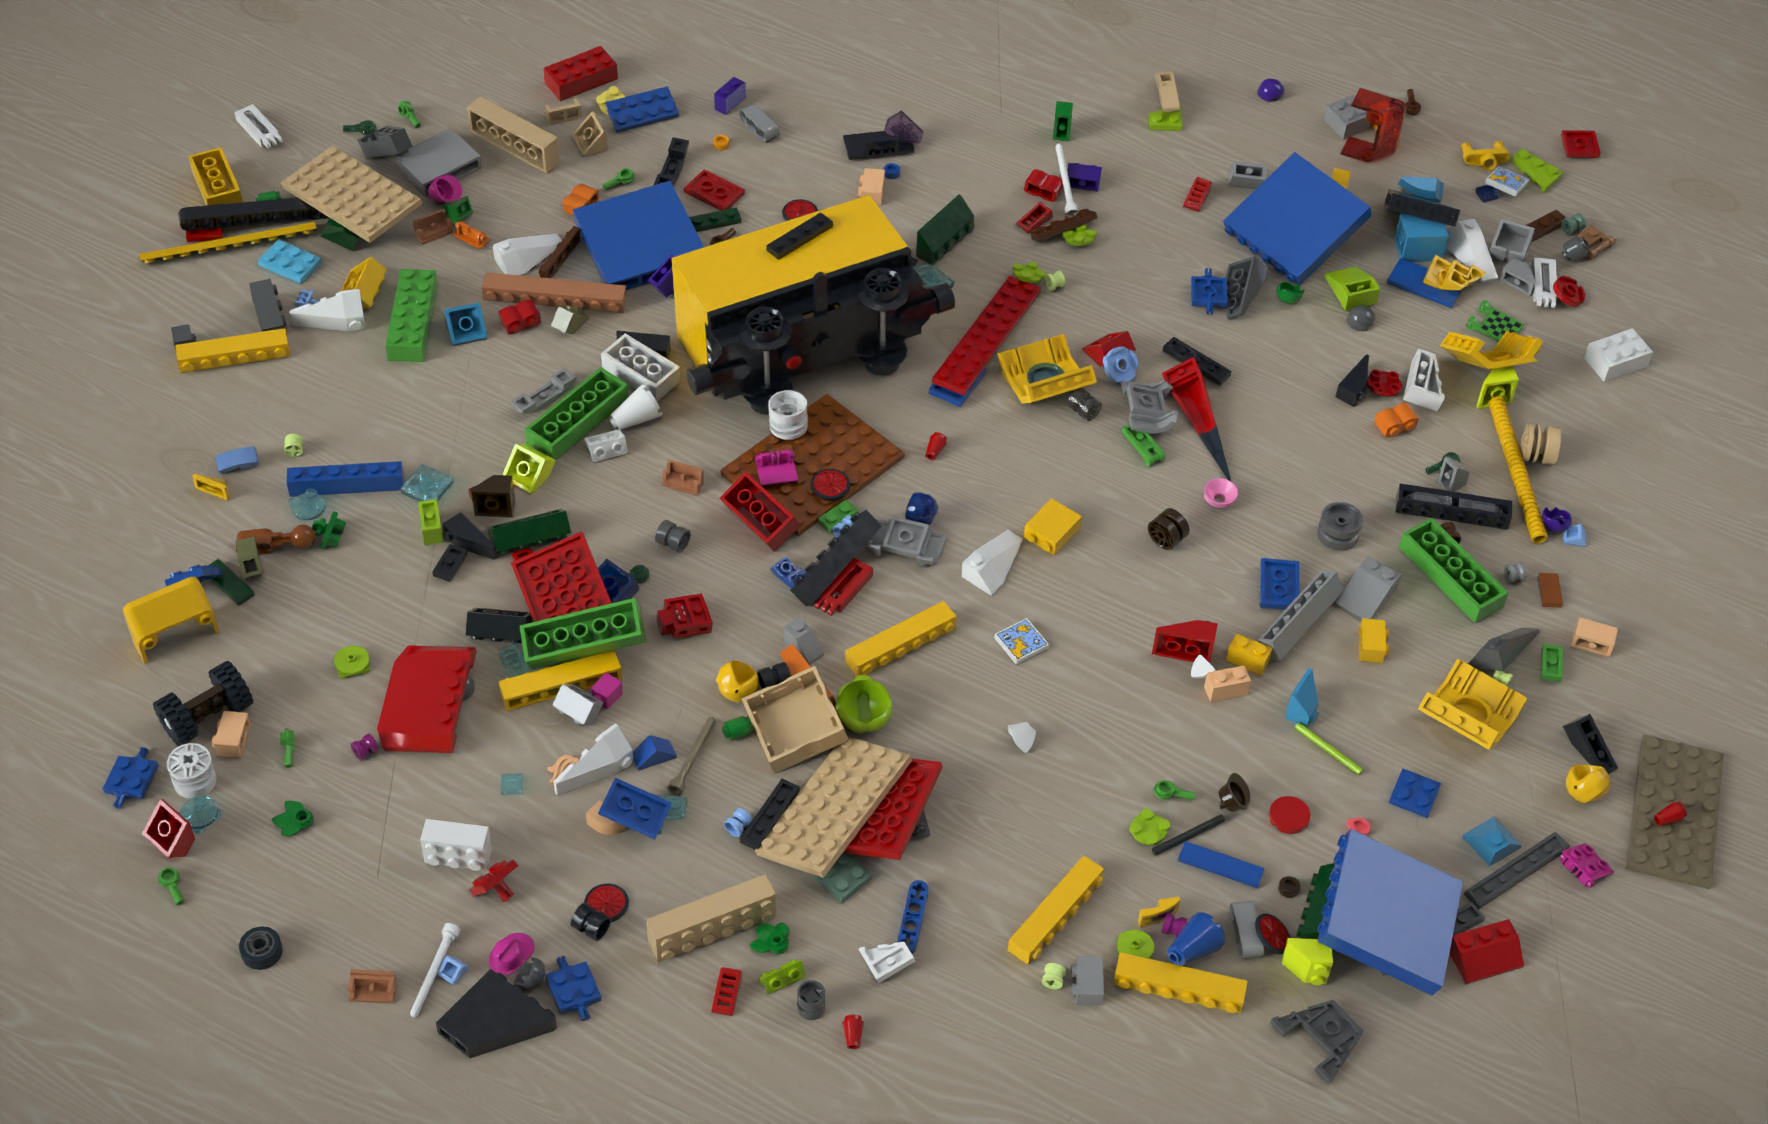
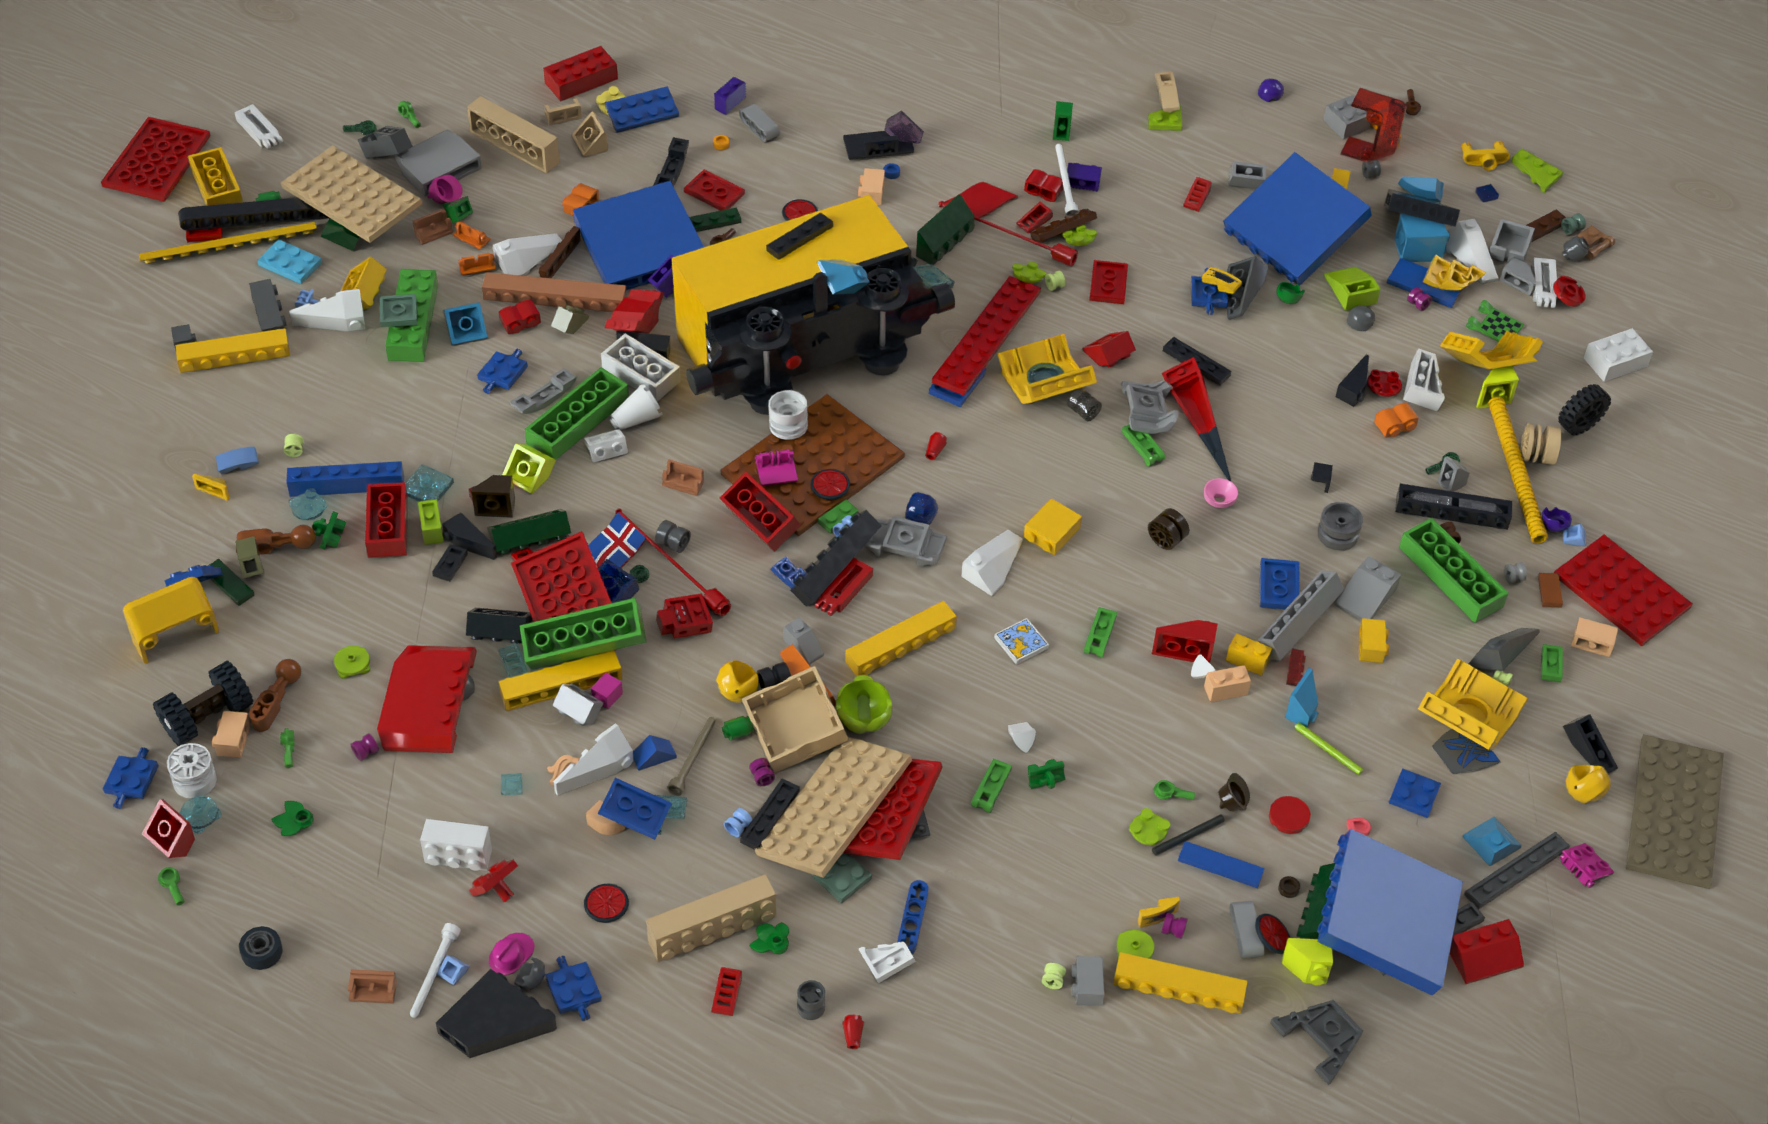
black wheel [570,903,611,942] -> none
bright green plate [603,168,635,190] -> none
lime hinge [759,959,806,995] -> none
yellow brick [1007,855,1104,965] -> none
light blue plate [1103,347,1139,383] -> none
blue cone [1168,912,1225,966] -> none
tile [1485,166,1529,196] -> none
red plate [1561,130,1601,158] -> none
red cone [1654,802,1687,826] -> none
none -> red plate [101,117,211,202]
none -> dark orange beam [249,659,301,732]
none -> red brick [365,482,408,558]
none -> sand green plate [380,294,417,327]
none -> orange hinge [458,253,496,275]
none -> blue plate [477,348,528,394]
none -> flag [589,508,731,616]
none -> red slope [605,289,665,334]
none -> magenta wheel [749,758,775,787]
none -> dark azure slope [817,260,869,294]
none -> red flag [938,182,1078,267]
none -> bright green plate [971,758,1012,813]
none -> green hips [1028,759,1065,789]
none -> bright green plate [1084,607,1117,658]
none -> red tile [1089,260,1128,304]
none -> yellow slope [1201,267,1242,294]
none -> clear red piece [1286,648,1306,686]
none -> black panel [1311,462,1333,493]
none -> dark grey wheel [1362,160,1381,178]
none -> magenta wheel [1407,287,1432,311]
none -> sticker [1432,729,1501,774]
none -> red plate [1554,534,1693,646]
none -> black wheel [1558,384,1611,435]

